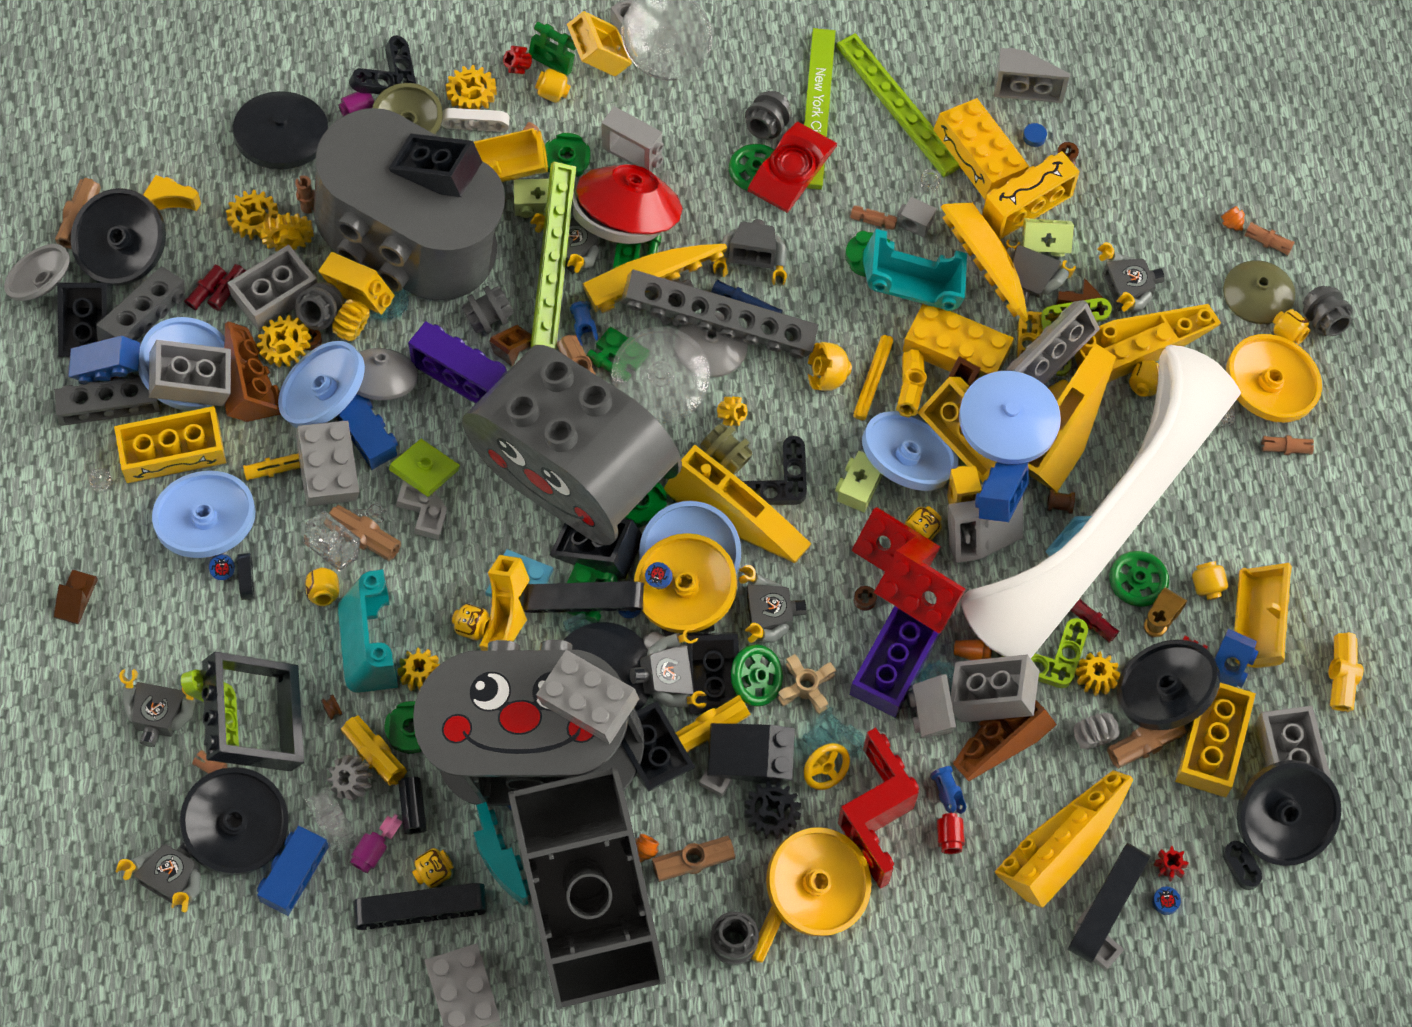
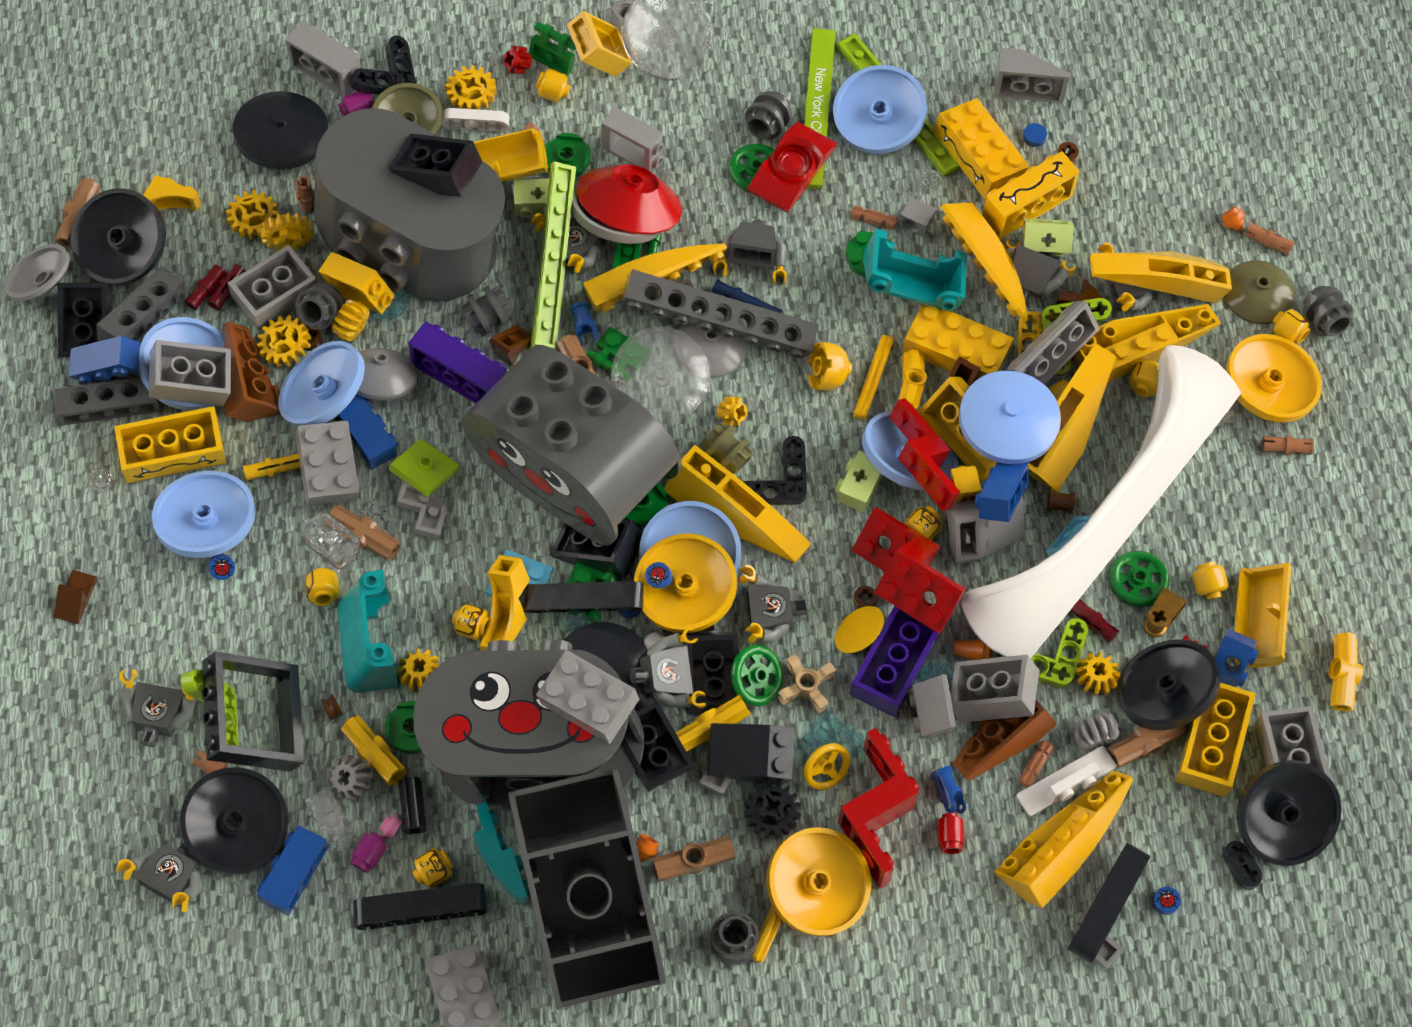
black beam [237,553,255,600] -> none
red gear [1153,846,1189,882] -> none
none -> light grey brick [285,21,361,97]
none -> light blue dish [833,65,927,154]
none -> yellow sticker [835,606,884,653]
none -> red bracket [889,398,960,511]
none -> white bracket [1016,746,1117,817]
none -> nougat axle [1019,740,1053,788]
none -> yellow wedge [1090,251,1232,304]

